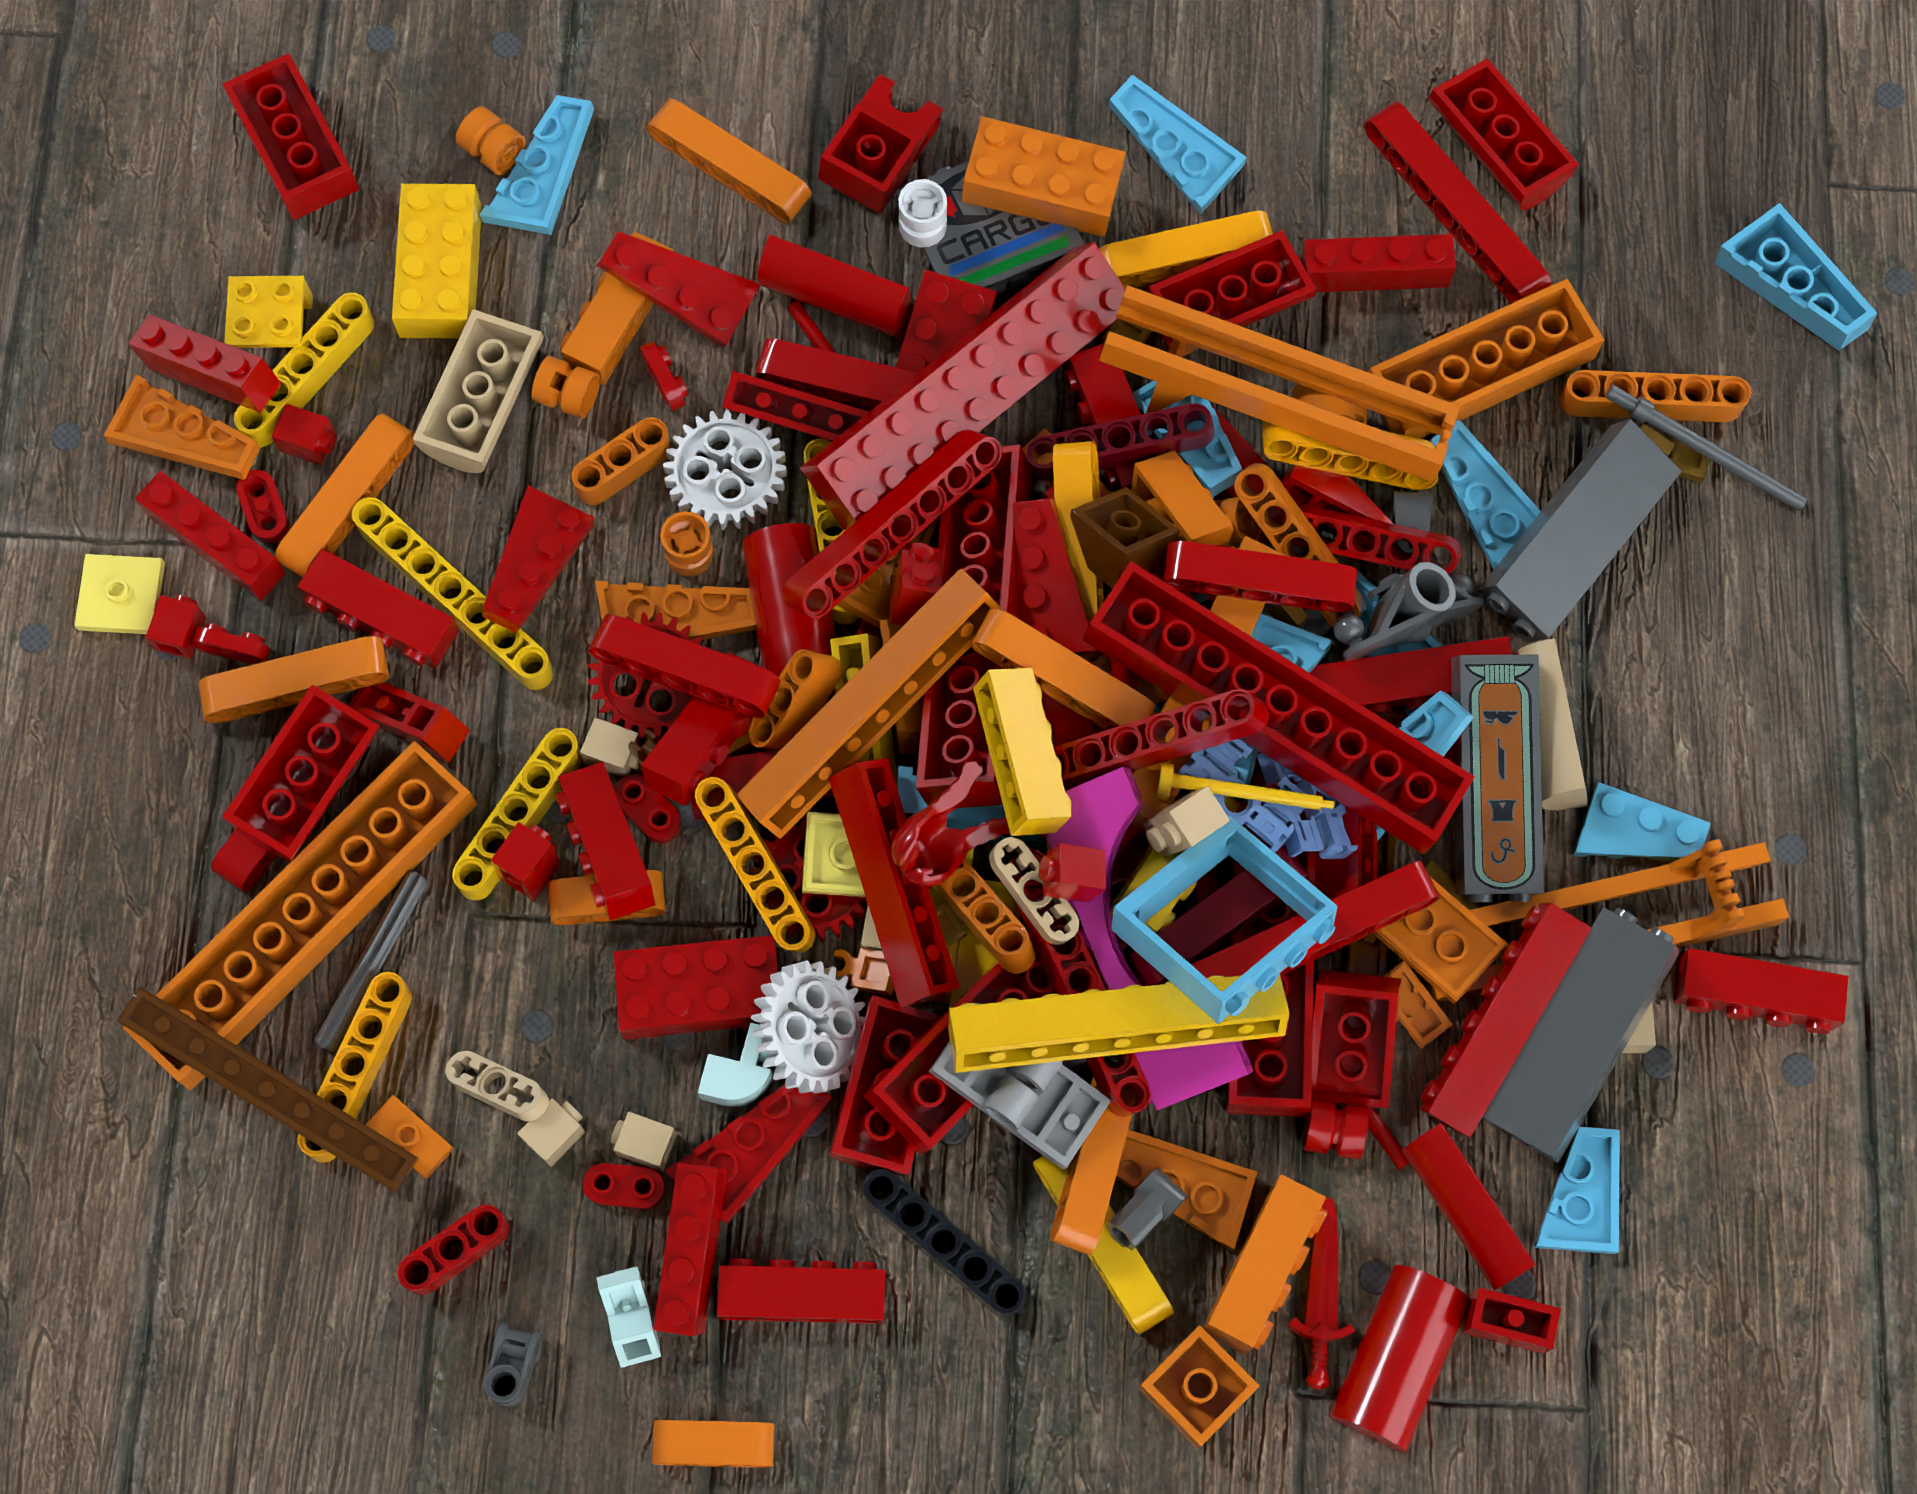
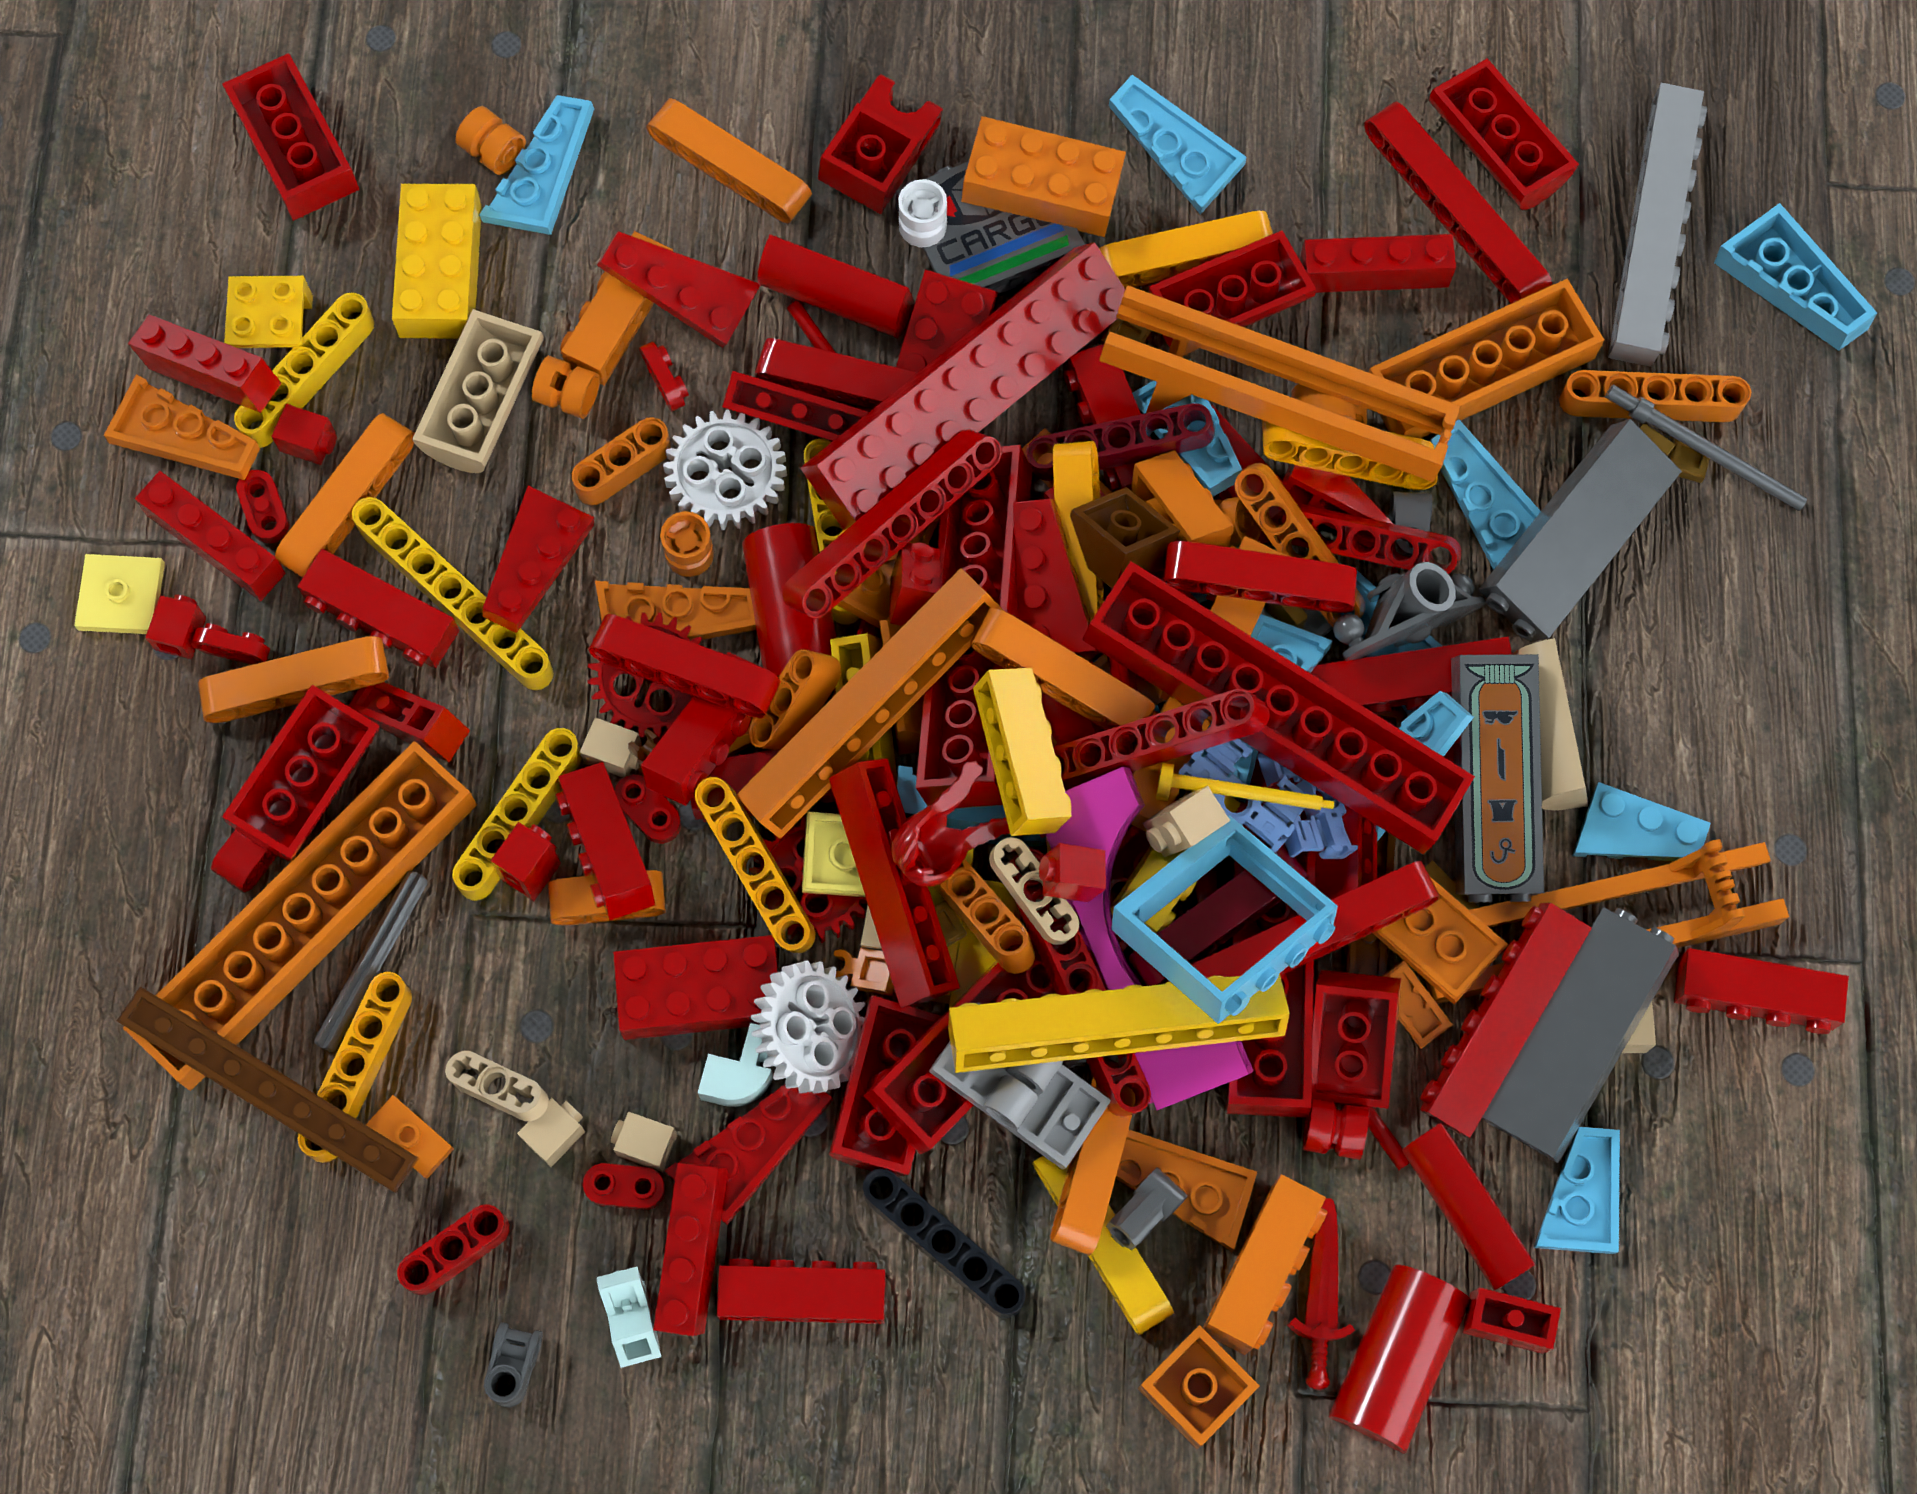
orange beam [651,1420,775,1468] -> none
none -> light grey brick [1608,83,1707,367]

